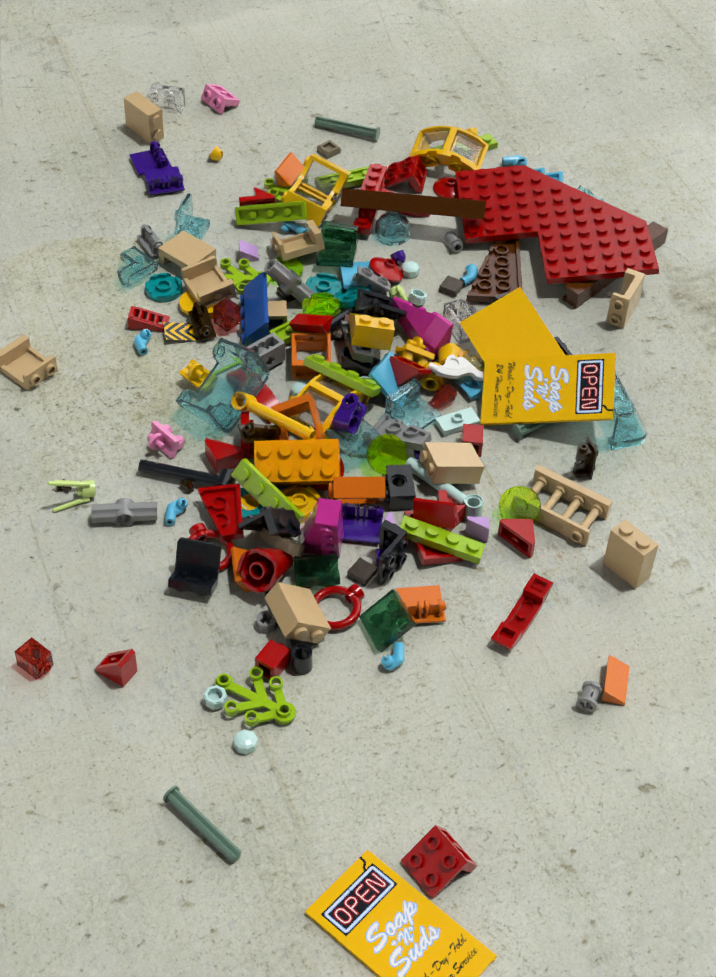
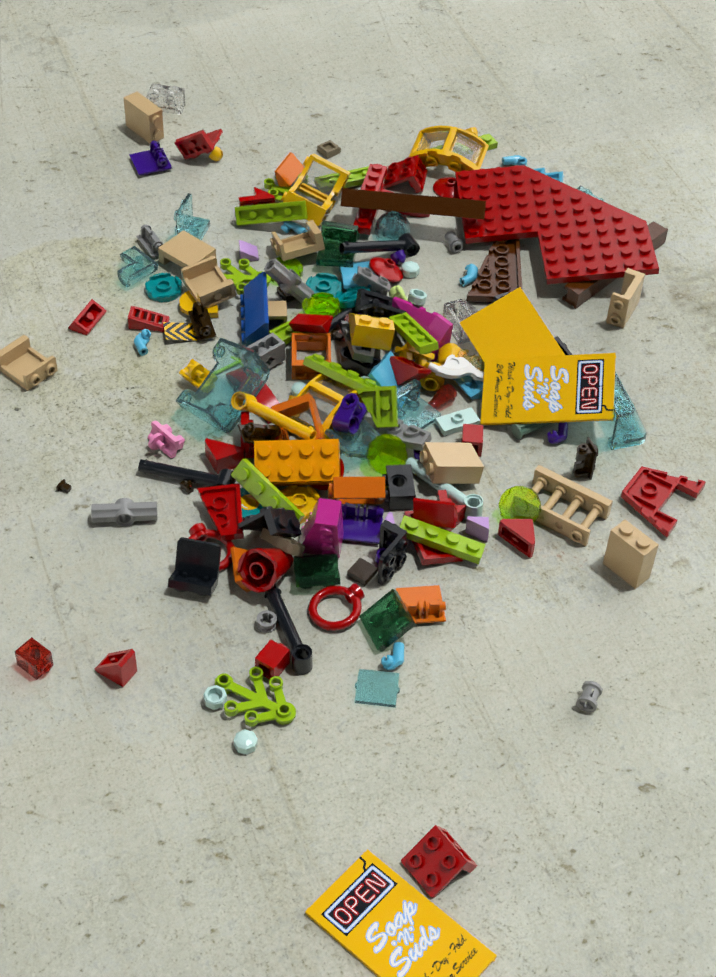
yellowish green plant [47,480,96,512] -> none
dark purple hinge [144,166,185,195] -> none
sand green axle [163,786,241,863] -> none
medium azure arm [165,498,188,526] -> none
bright pink bracket [201,84,240,114] -> none
clear red brick [213,297,241,332] -> none
tan brick [264,582,331,644] -> none
sand green axle [315,116,380,141] -> none
dark brown tile [439,276,464,297] -> none
red slope [491,573,553,650] -> none
orange slope [602,655,630,706] -> none
none -> red slope [68,299,107,335]
none -> red bracket [174,129,223,160]
none -> black piece [339,233,420,257]
none -> clear light blue piece [355,669,400,708]
none -> lime wing [357,386,398,428]
none -> lime plate [389,312,439,354]
none -> dark purple arm [547,422,568,444]
none -> red wing [621,466,706,537]

